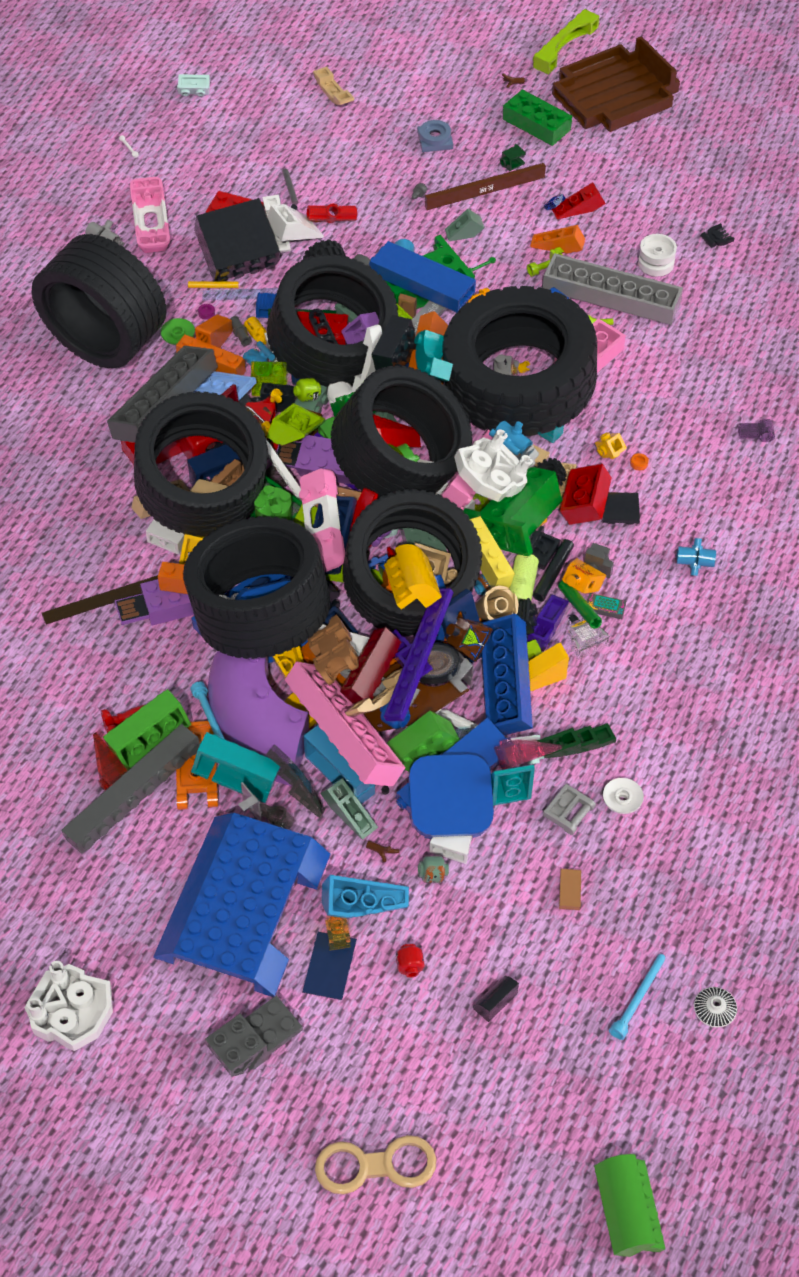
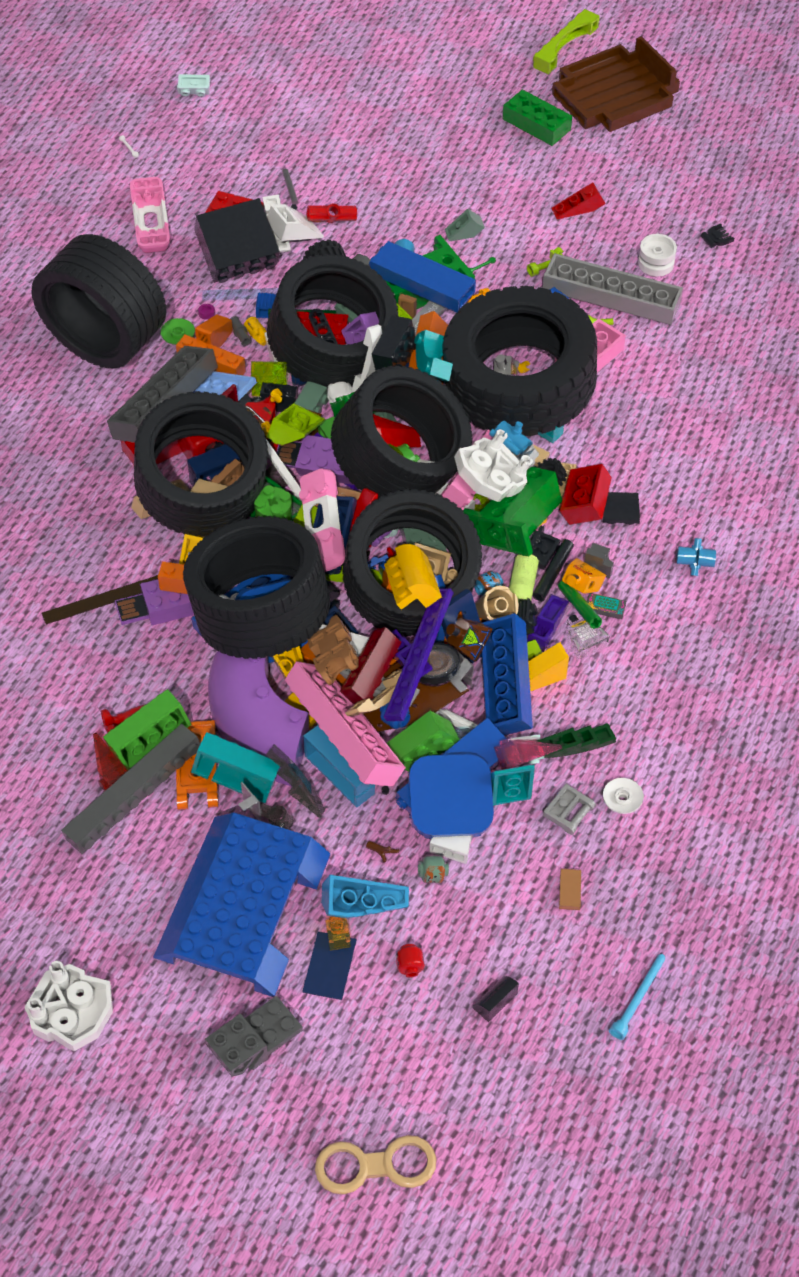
light grey pin [85,219,125,246] -> none
white brick [146,520,184,555] -> none
yellow bar [188,281,239,288] -> none
medium azure piece [190,682,225,740] -> none
dark azure pin [243,341,275,377] -> none
lime head [293,378,321,402] -> none
tan slope [313,66,354,105] -> none
sand green slope [320,778,378,840] -> none
dark grey bar [412,183,427,199] -> none
sand blue piece [417,120,453,152] -> none
reddish brown tile [425,163,546,210] -> none
light yellow brick [470,516,515,588] -> none
dark green window [500,144,526,171] -> none
reddish brown bar [502,73,525,88] -> none
orange slope [530,225,585,254] -> none
clear blue tile [544,194,566,211] -> none
bright green brick [594,1154,666,1257] -> none
yellow brick [595,432,627,459] -> none
orange tile [630,453,649,471] -> none
dish [694,987,737,1027] -> none
clear purple piece [738,419,775,442] -> none

